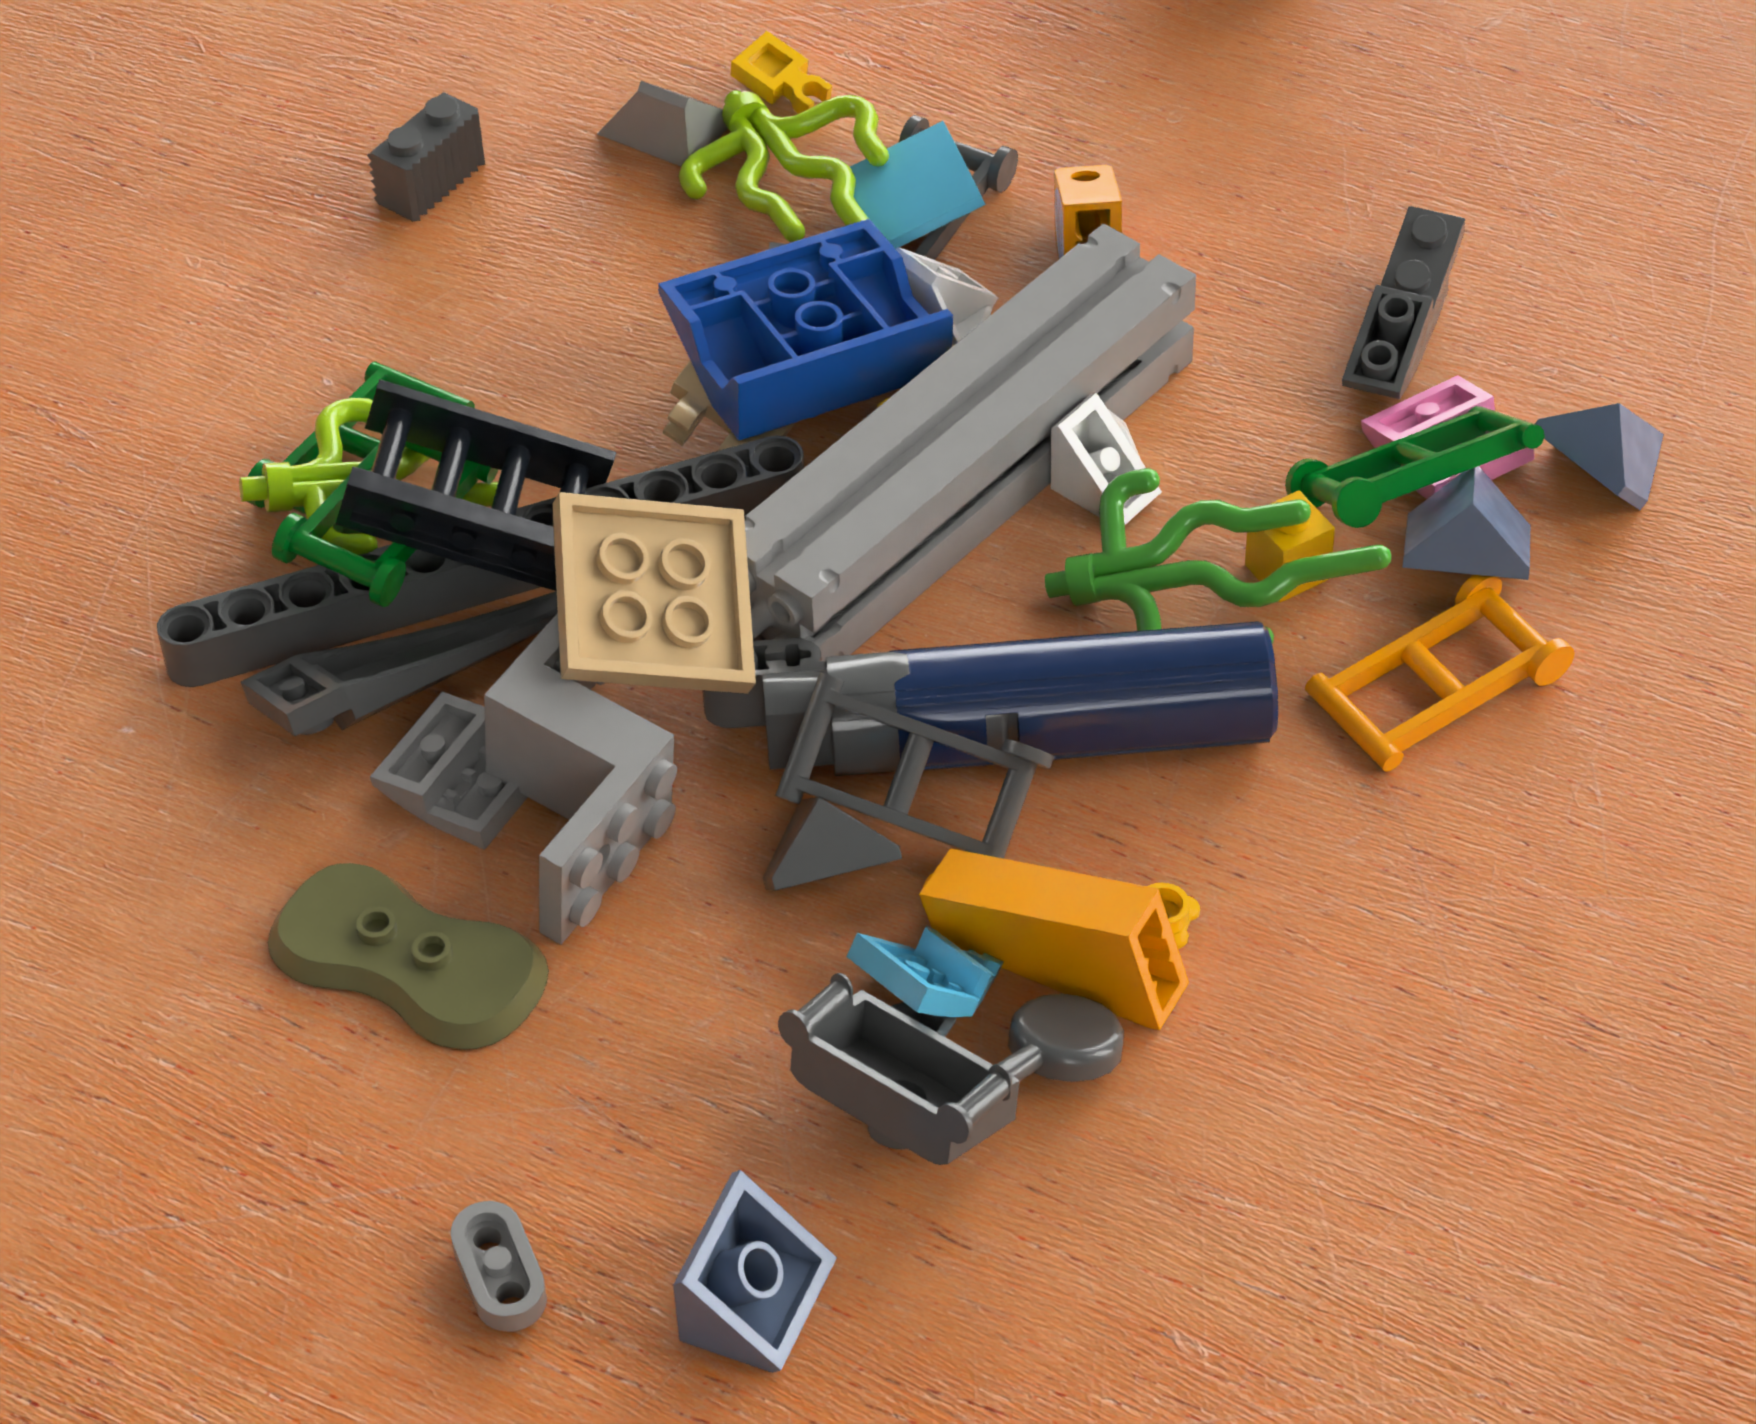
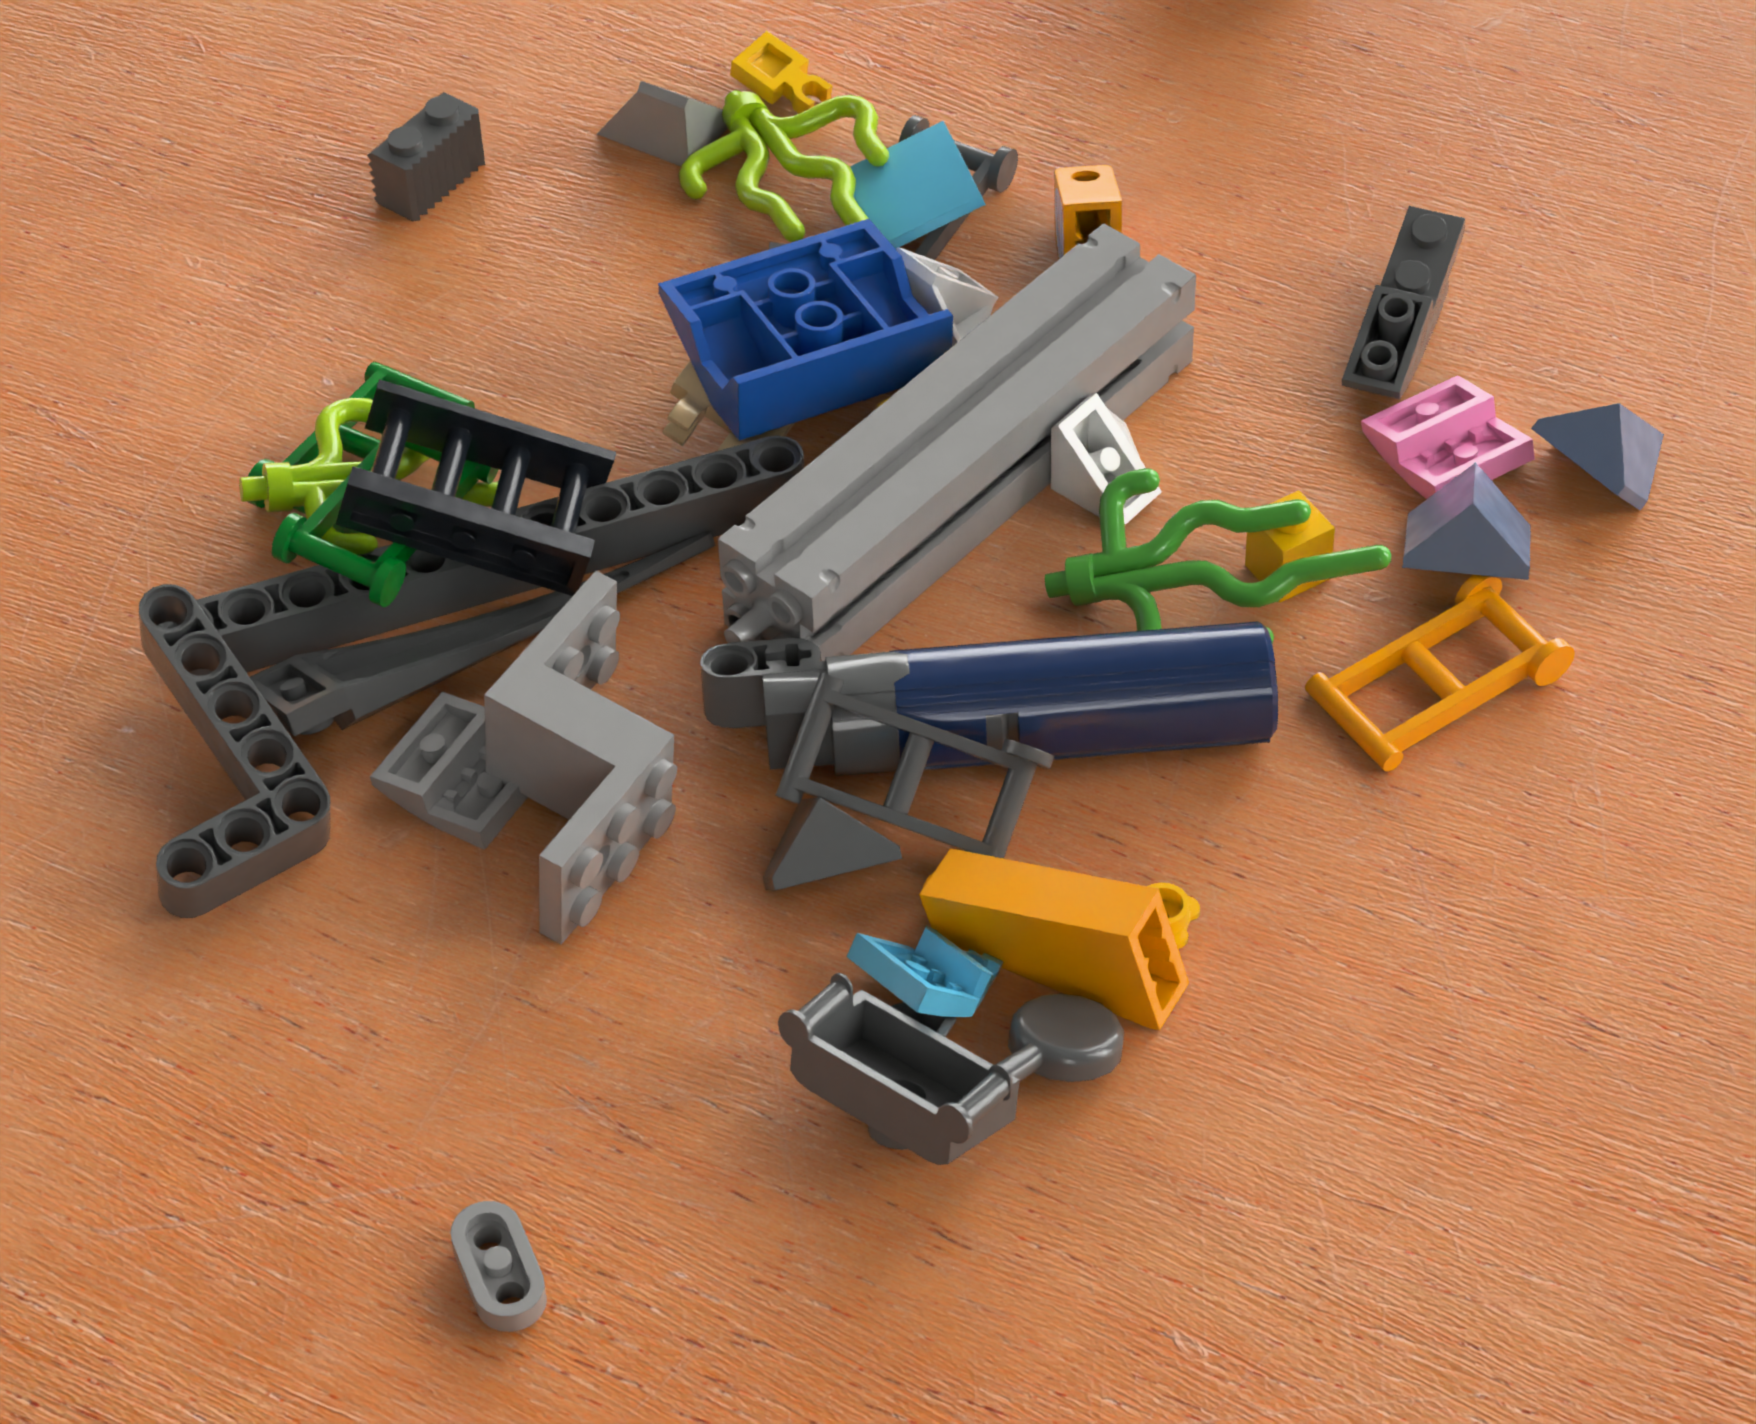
olive plate [267,863,549,1049] -> none
tan plate [552,492,756,694] -> none
sand blue slope [673,1170,837,1373] -> none
green piece [1285,406,1545,528] -> none
none -> dark grey beam [139,584,331,918]

